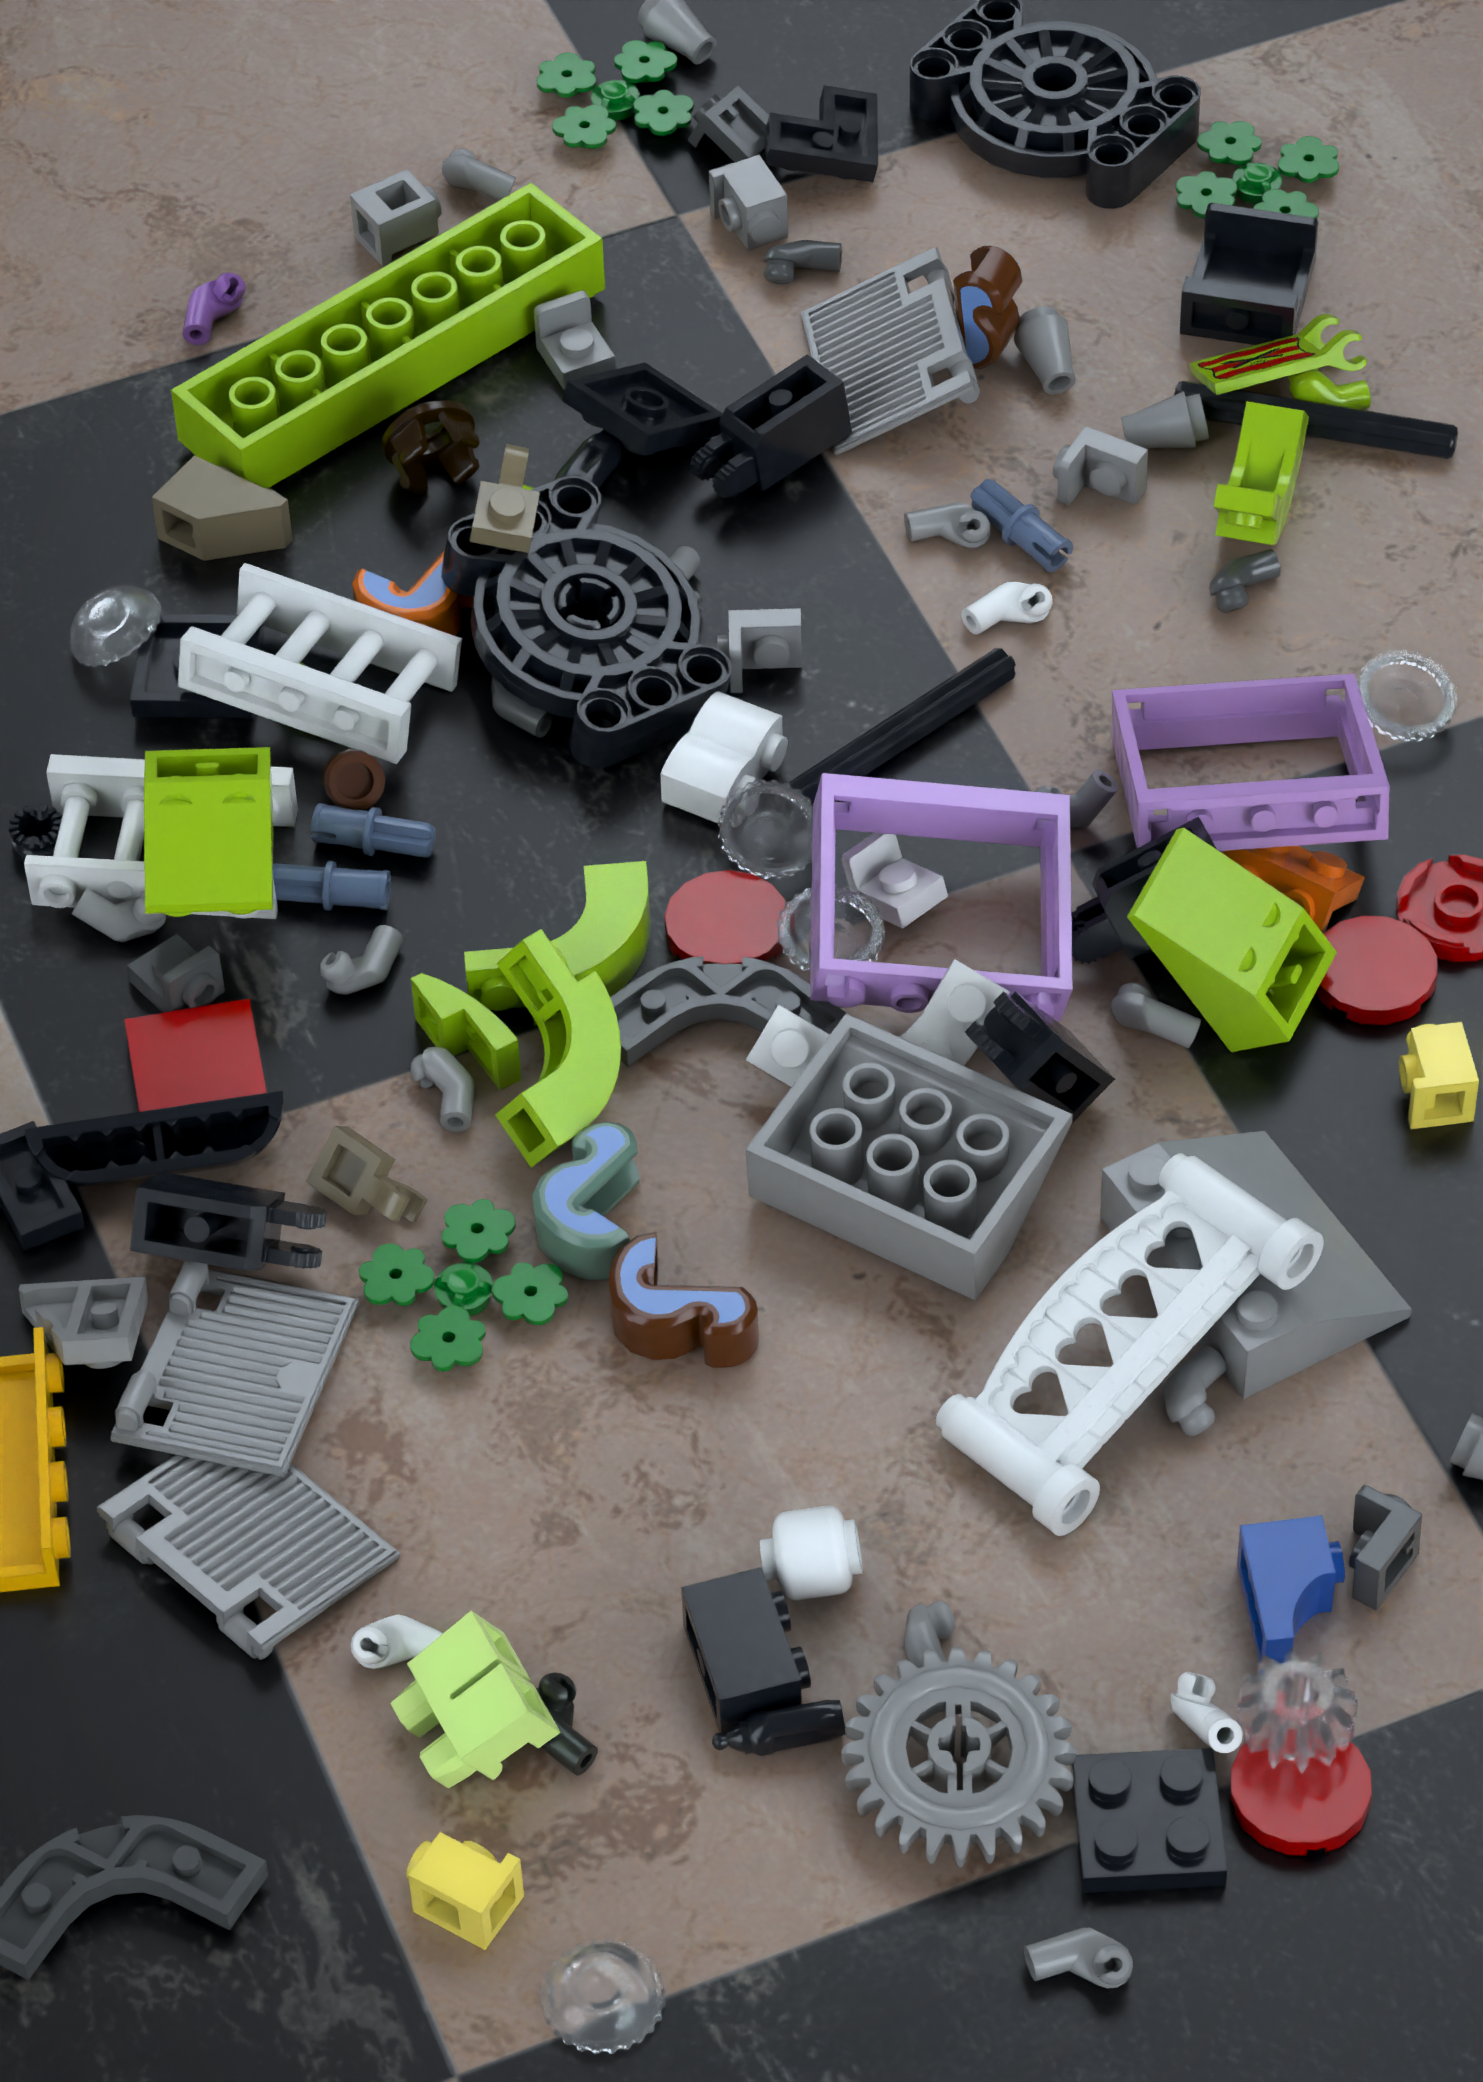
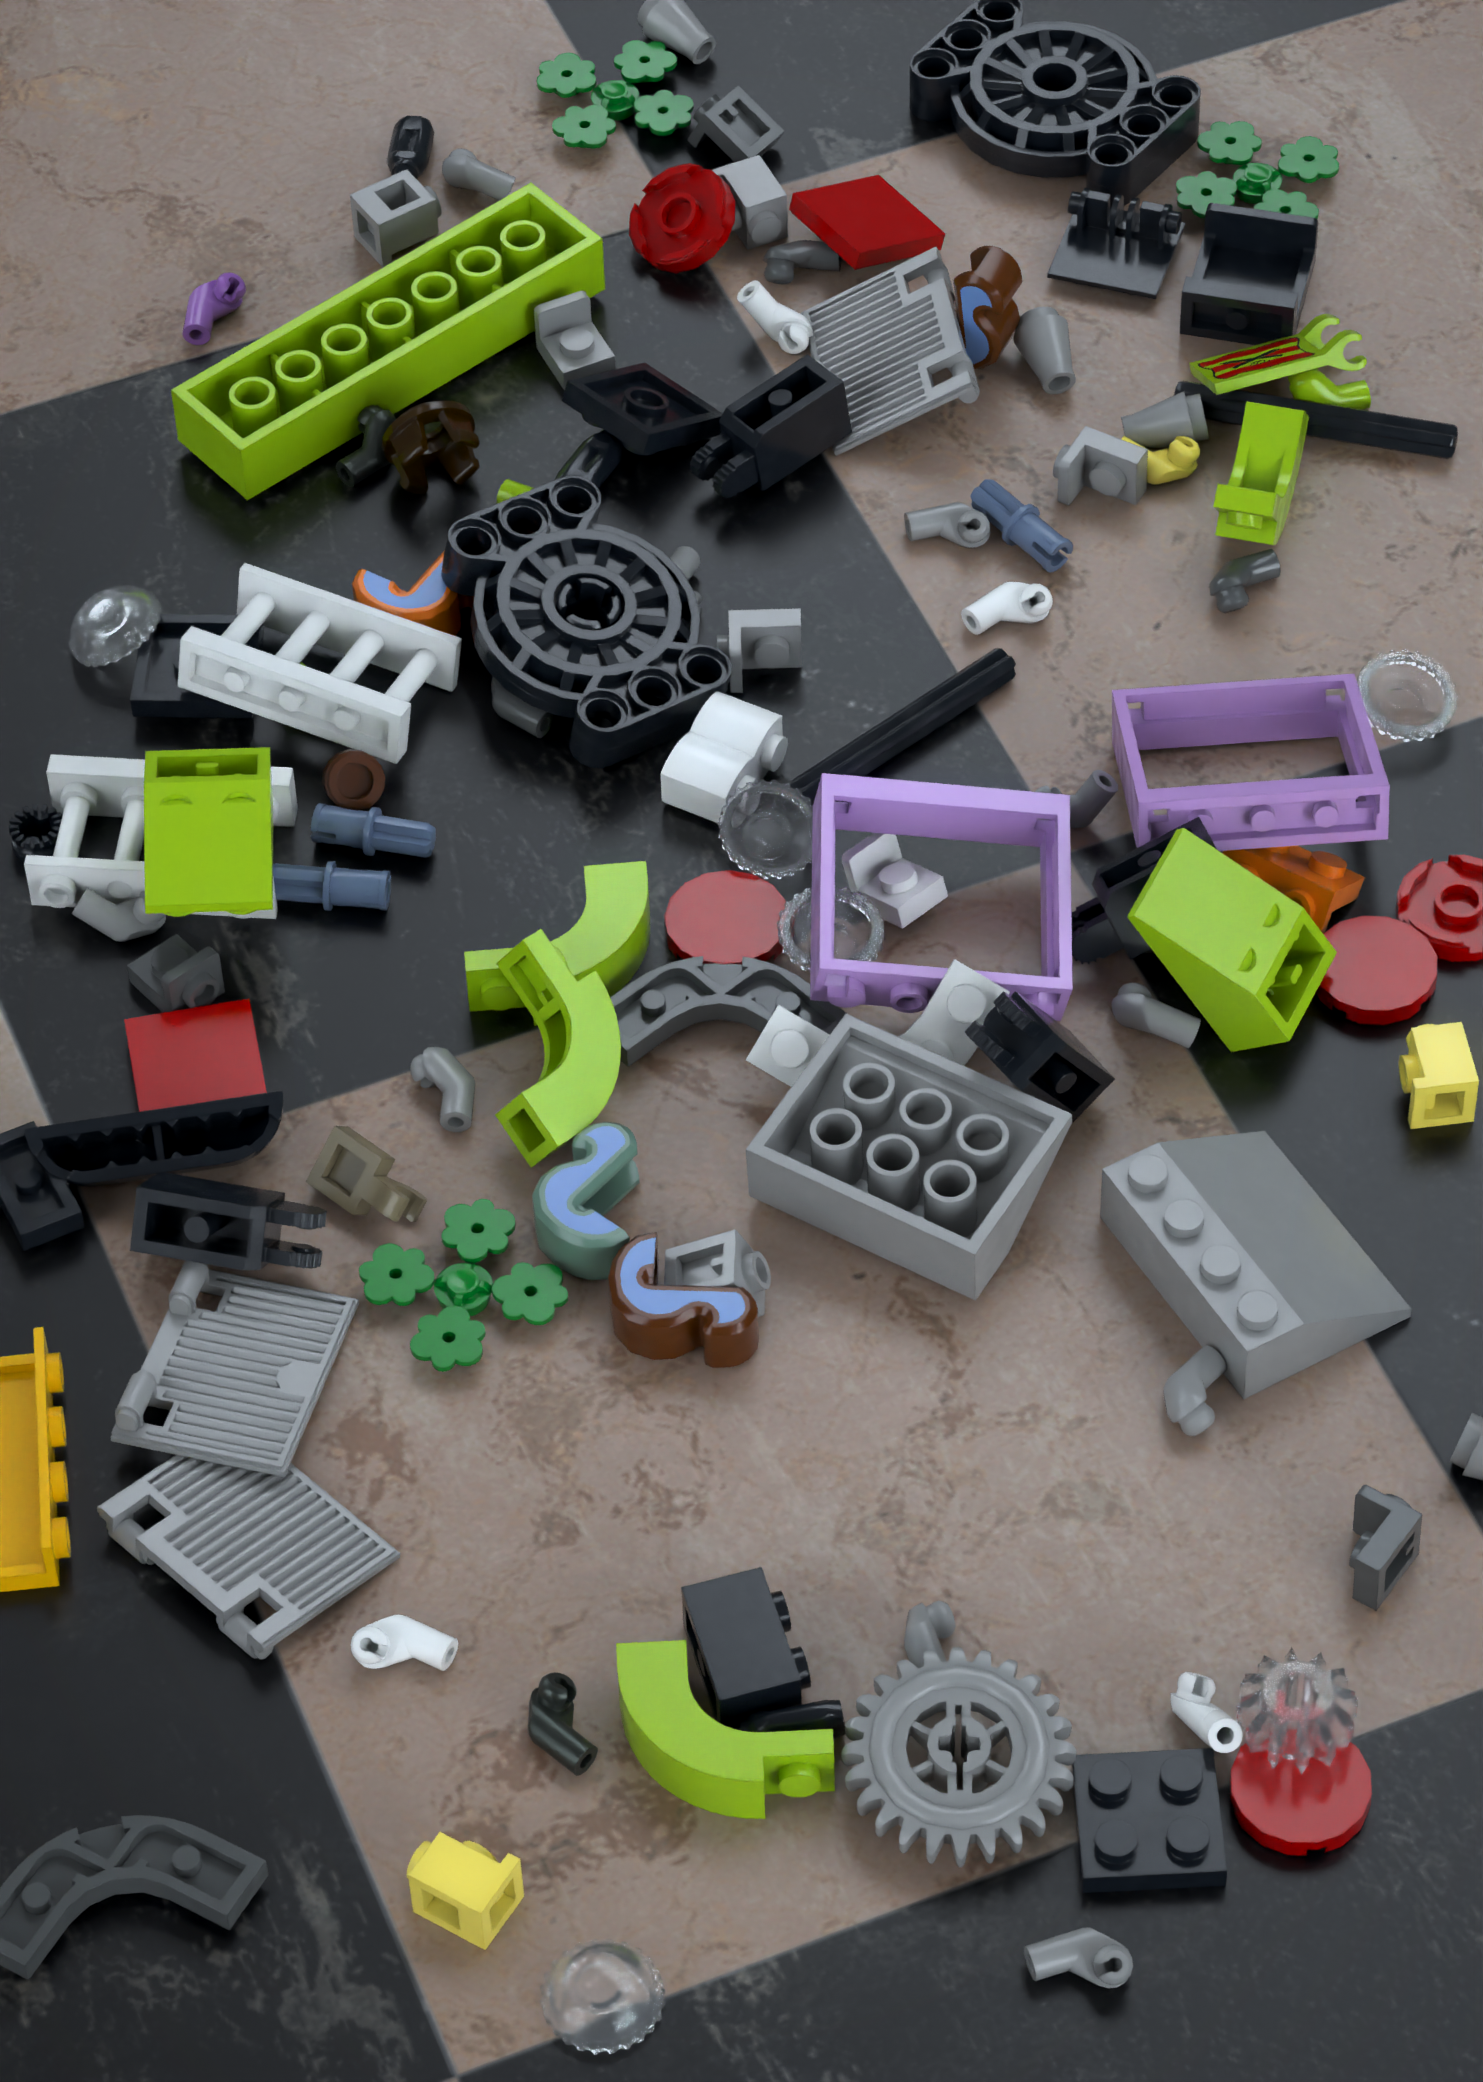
light grey wing [19,1277,149,1369] -> none
dark tan slope [152,455,293,561] -> none
light grey arm [319,925,403,995] -> none
yellowish green hips [390,1611,561,1789] -> none
lime slope [411,973,522,1090] -> none
dark tan plate [469,444,540,553] -> none
white head [760,1505,863,1601] -> none
black plate [765,85,878,182] -> none
white piece [936,1153,1324,1536] -> none
arch [1237,1515,1345,1679] -> none
none -> pearl dark grey arm [336,405,396,487]
none -> black piece [387,116,435,179]
none -> lime arch [616,1640,835,1819]
none -> red tile [629,163,736,273]
none -> light grey bracket [664,1229,771,1317]
none -> white arm [737,280,813,354]
none -> red tile [789,175,945,270]
none -> black hinge [1047,188,1185,299]
none -> light yellow arm [1122,436,1200,485]

